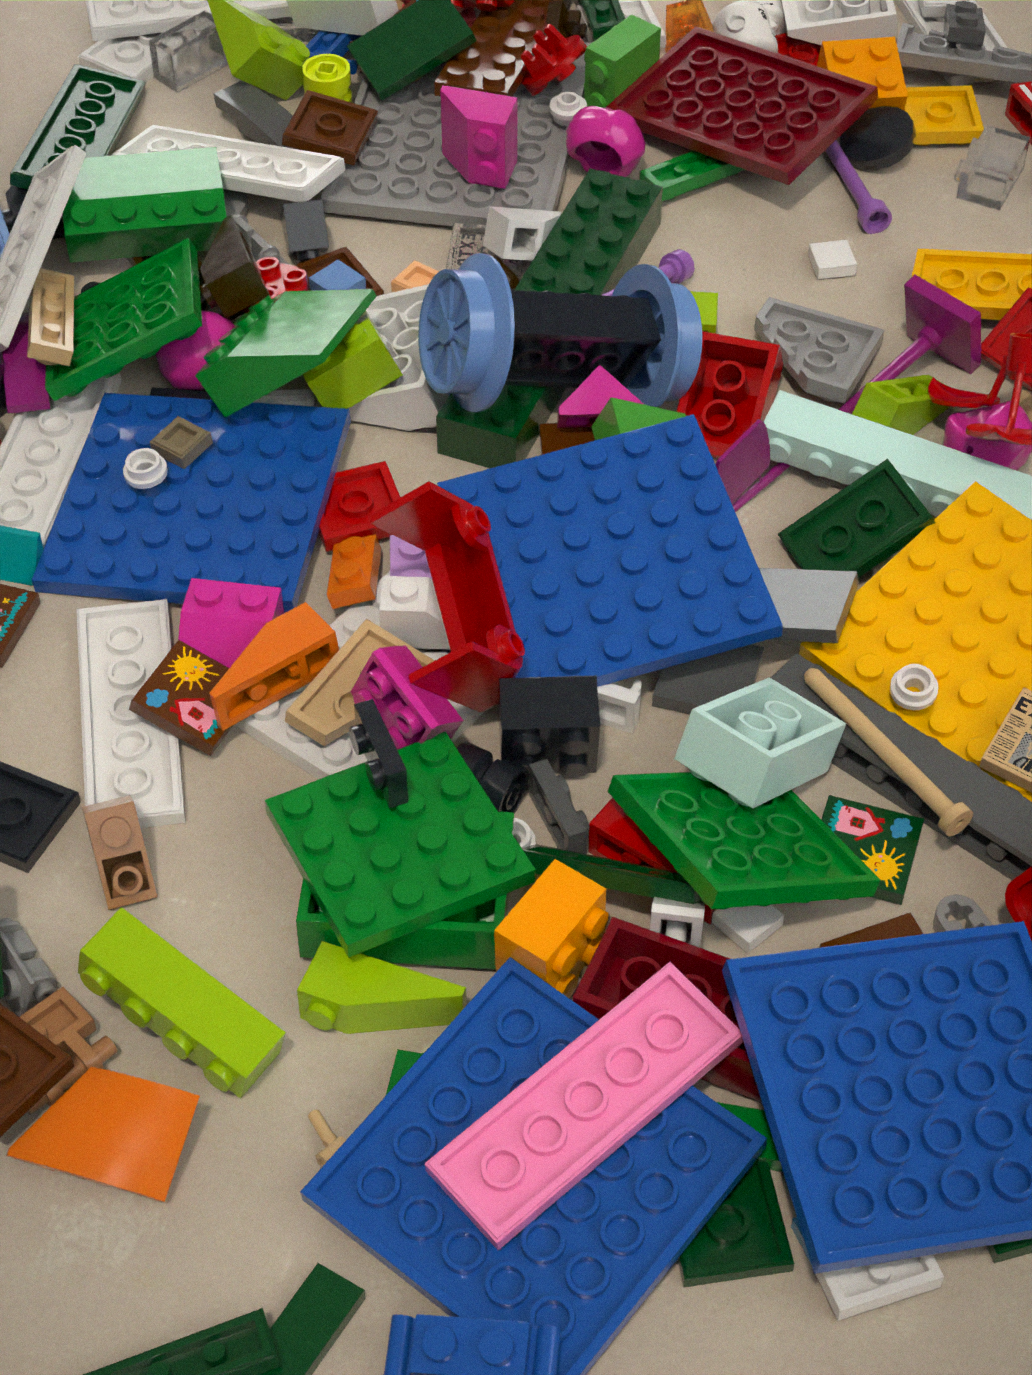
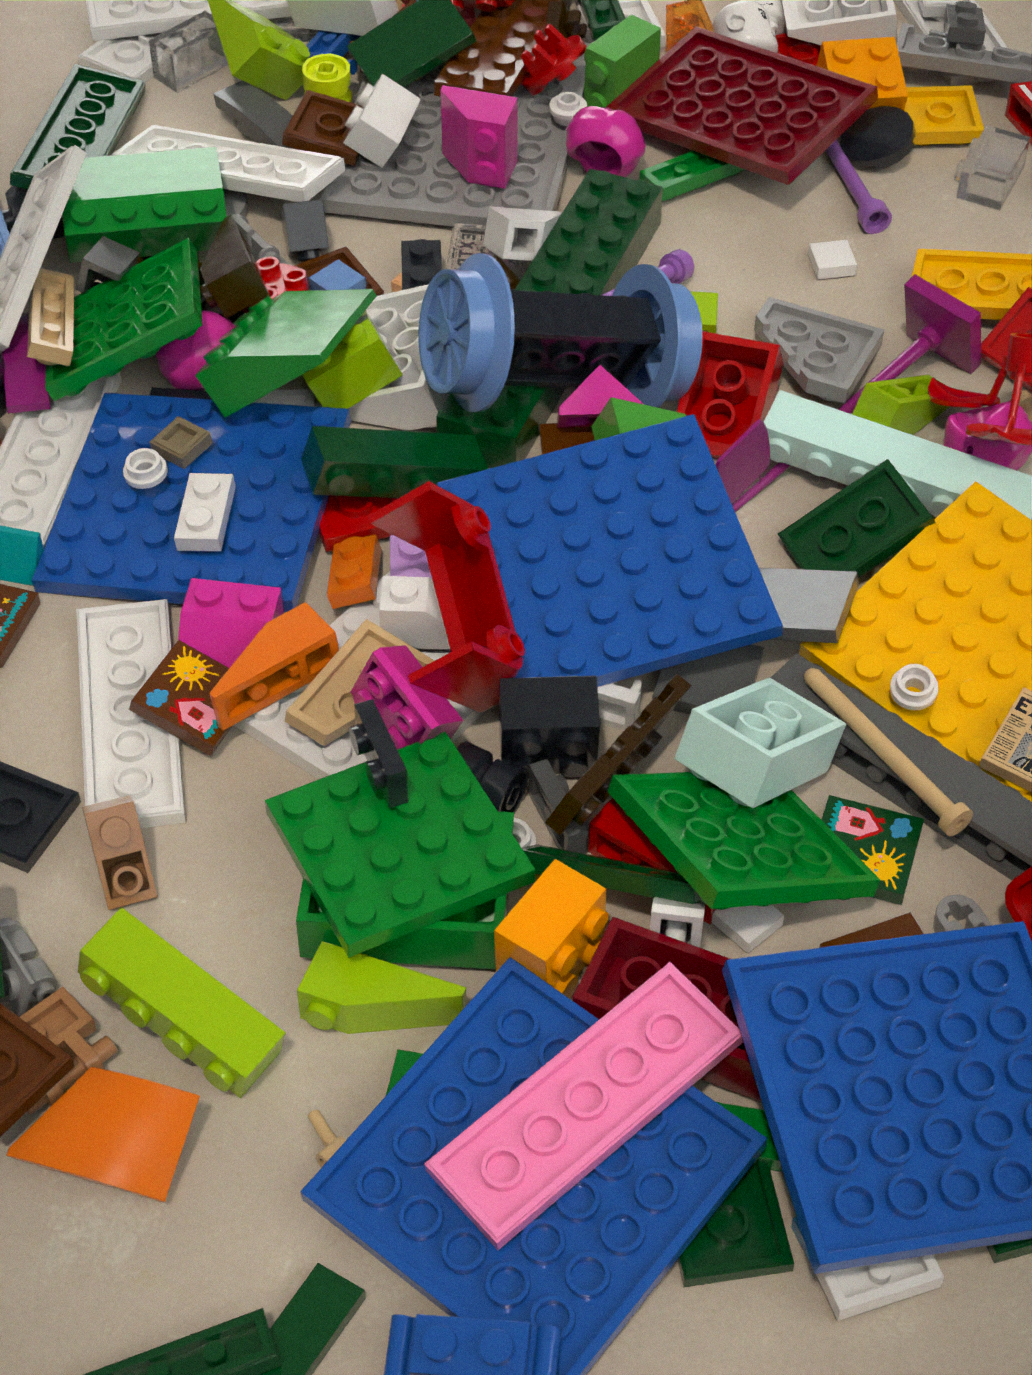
none -> dark grey panel [76,236,140,293]
none -> white plate [174,473,236,551]
none -> dark green brick [301,426,488,498]
none -> white brick [343,74,421,168]
none -> black plate [401,239,442,290]
none -> dark brown wing [545,673,692,835]

